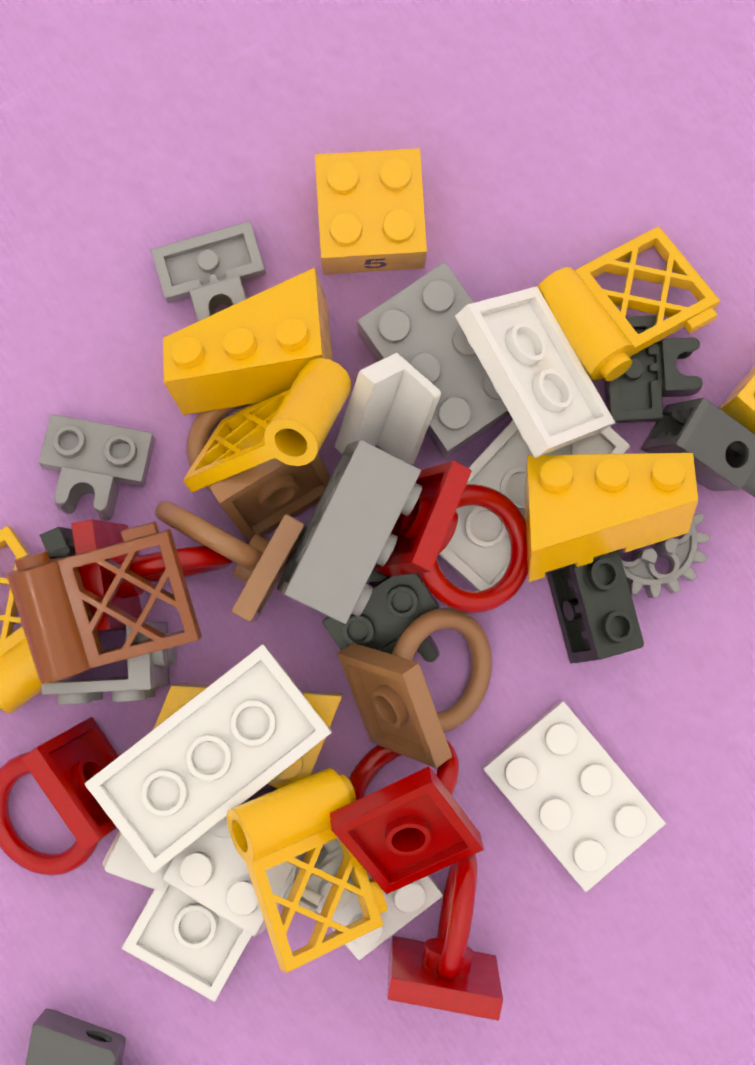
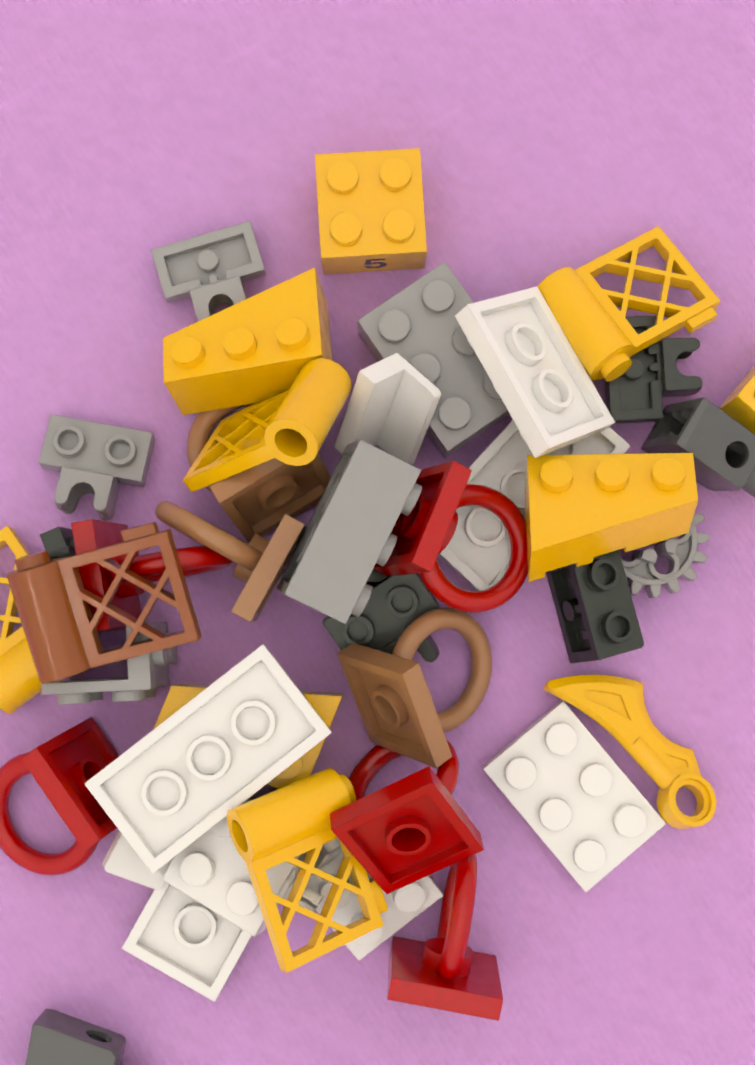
none -> yellow piece [544,675,717,830]

